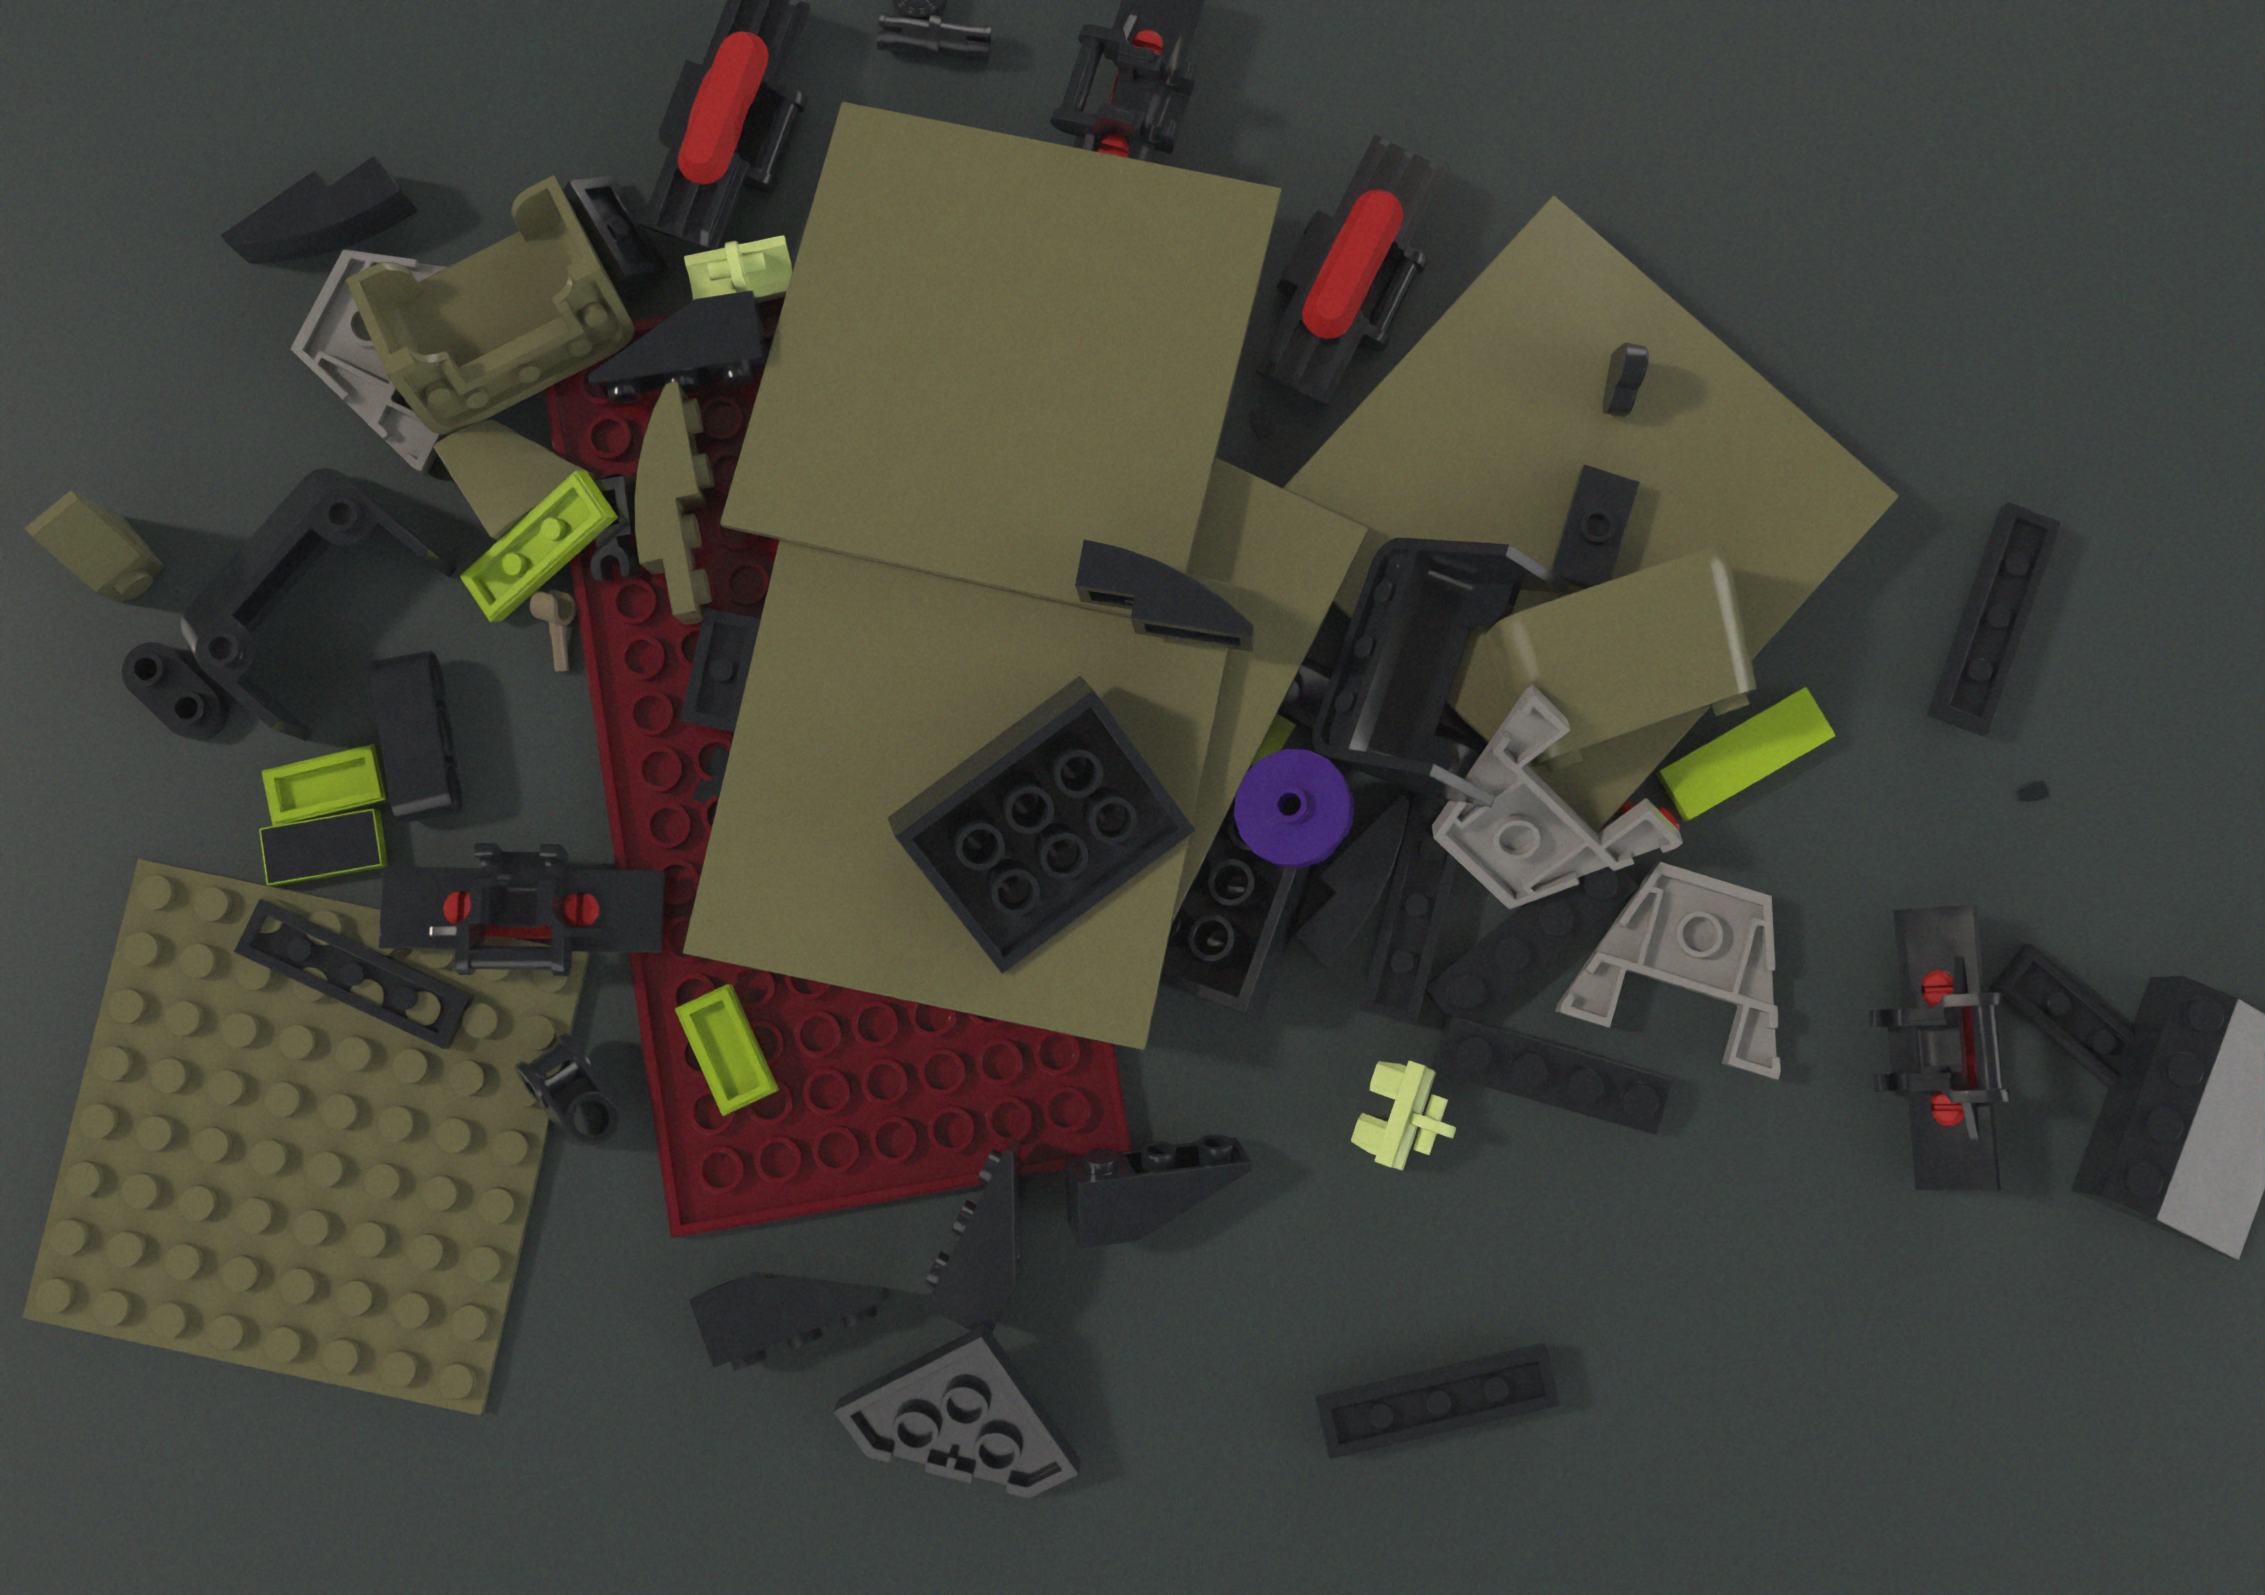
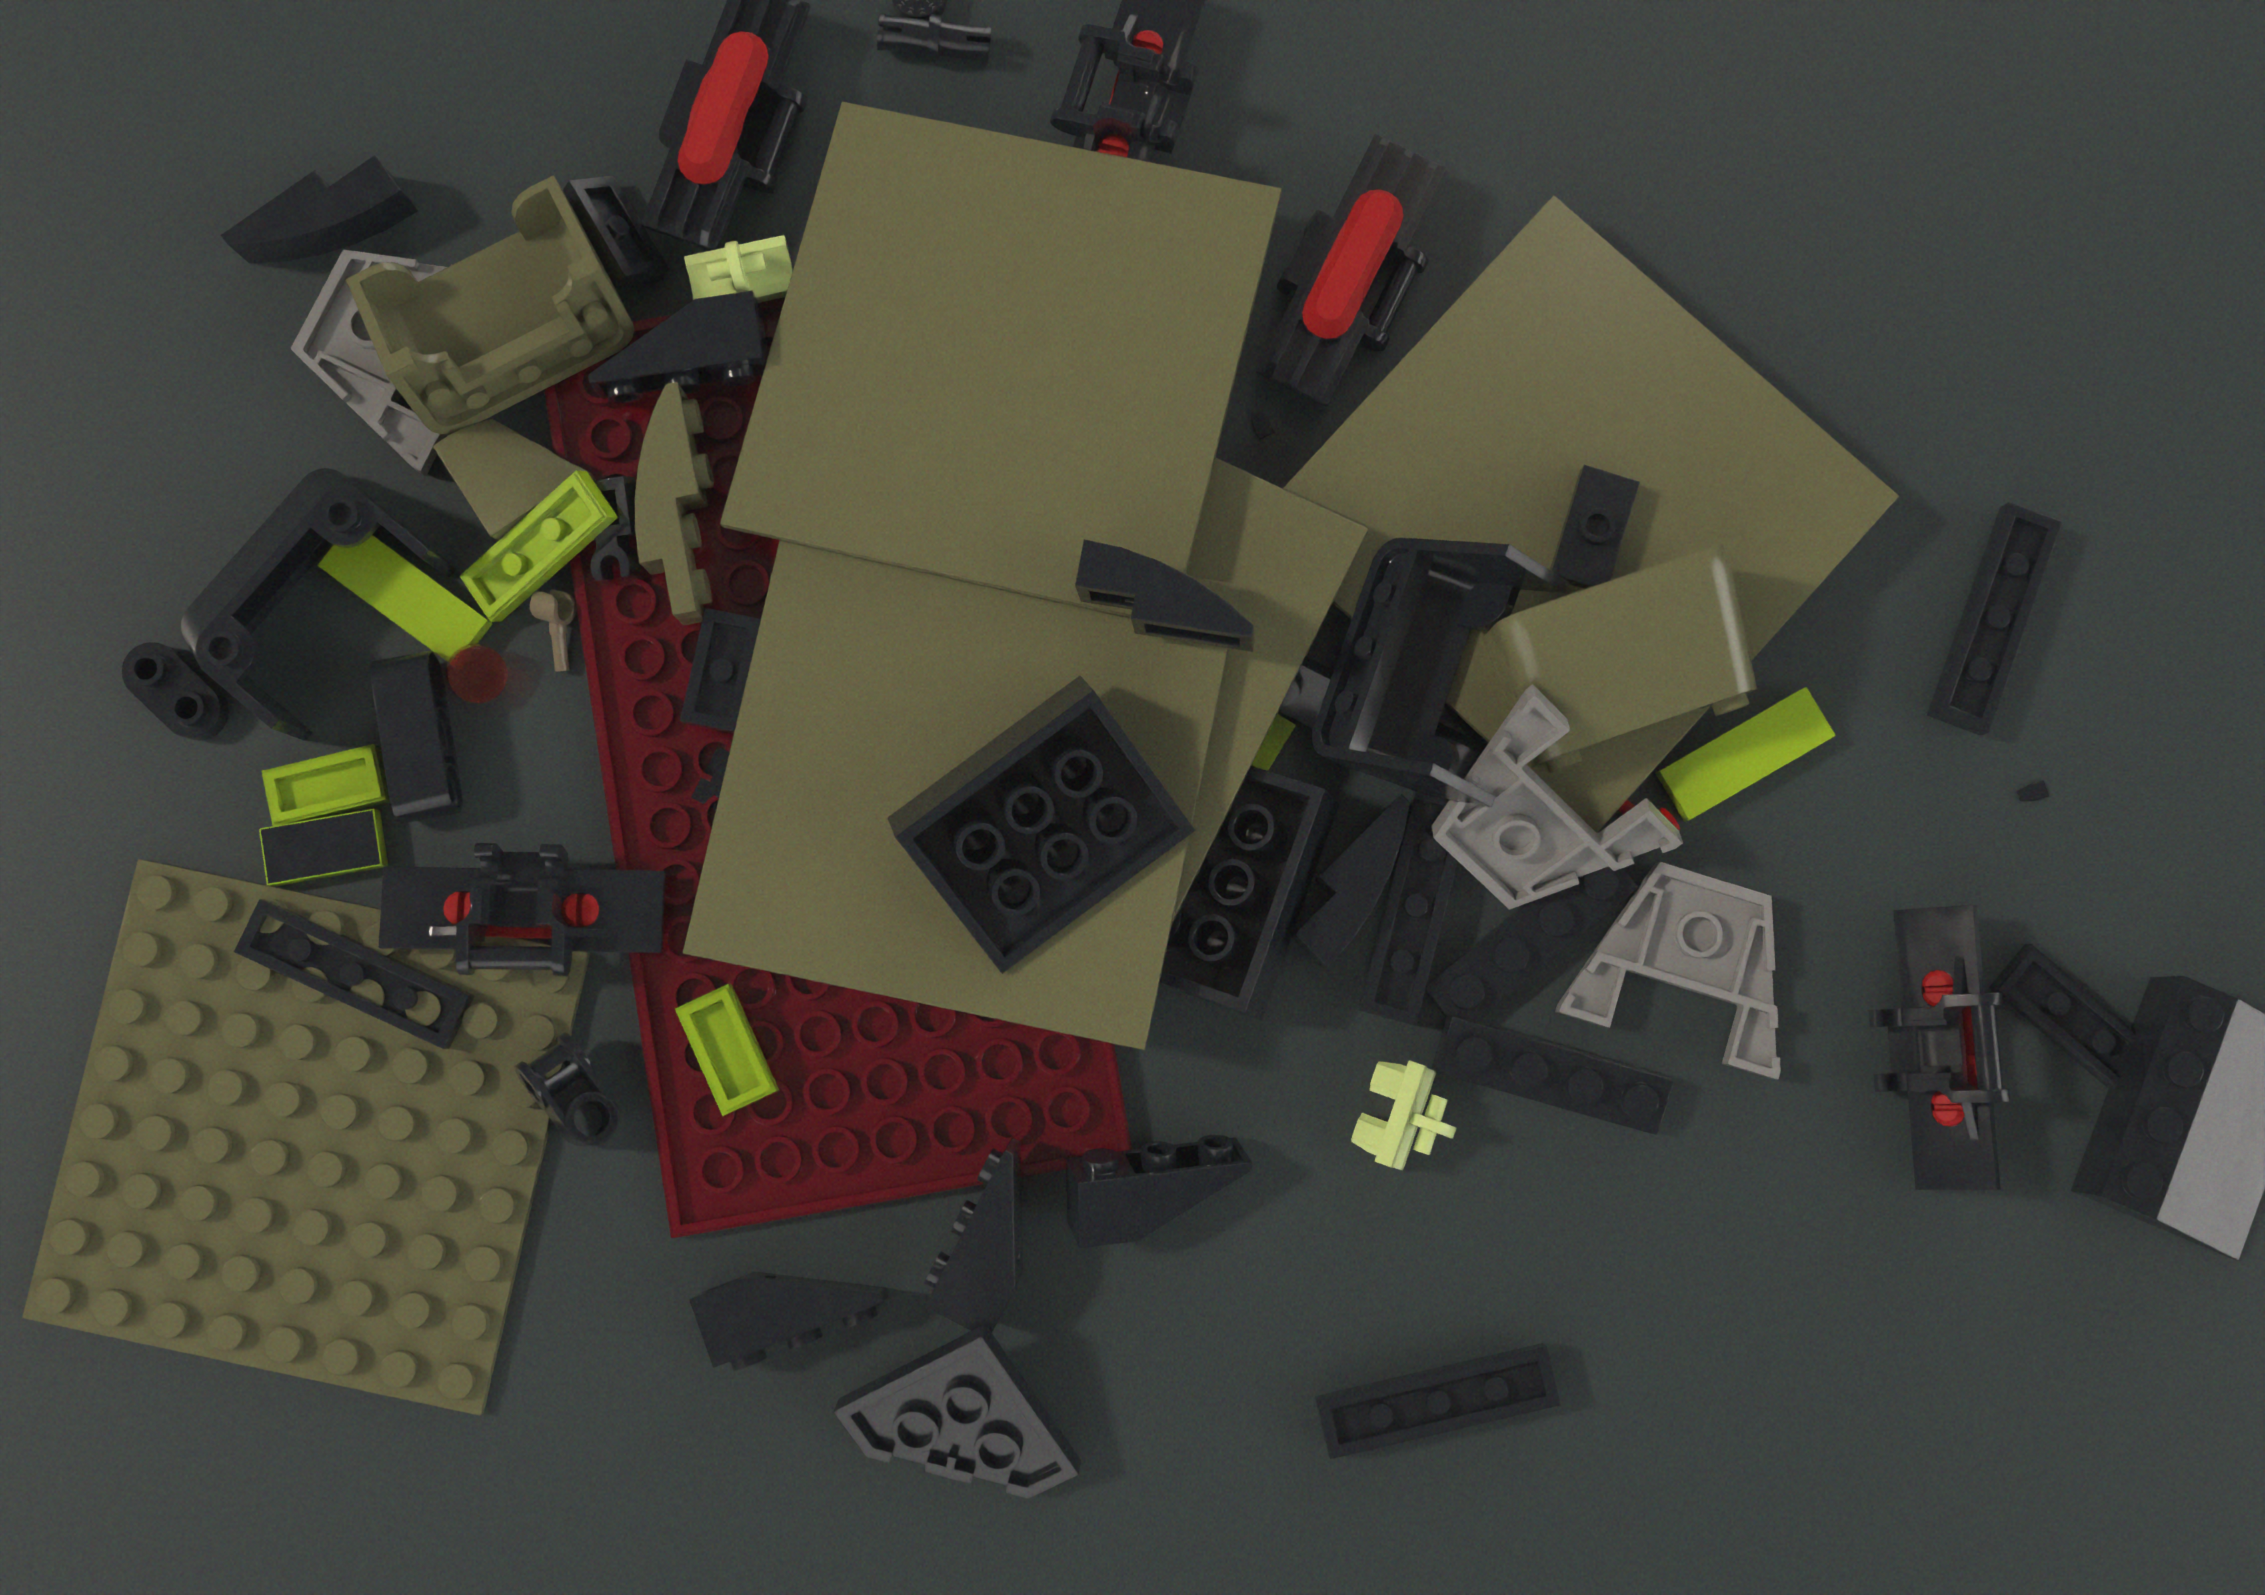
olive slope [25,490,165,603] -> none
dark purple plate [1234,749,1354,868] -> none
black tile [1603,342,1649,417] -> none
none -> lime tile [317,535,493,668]
none -> clear red tile [446,644,508,703]

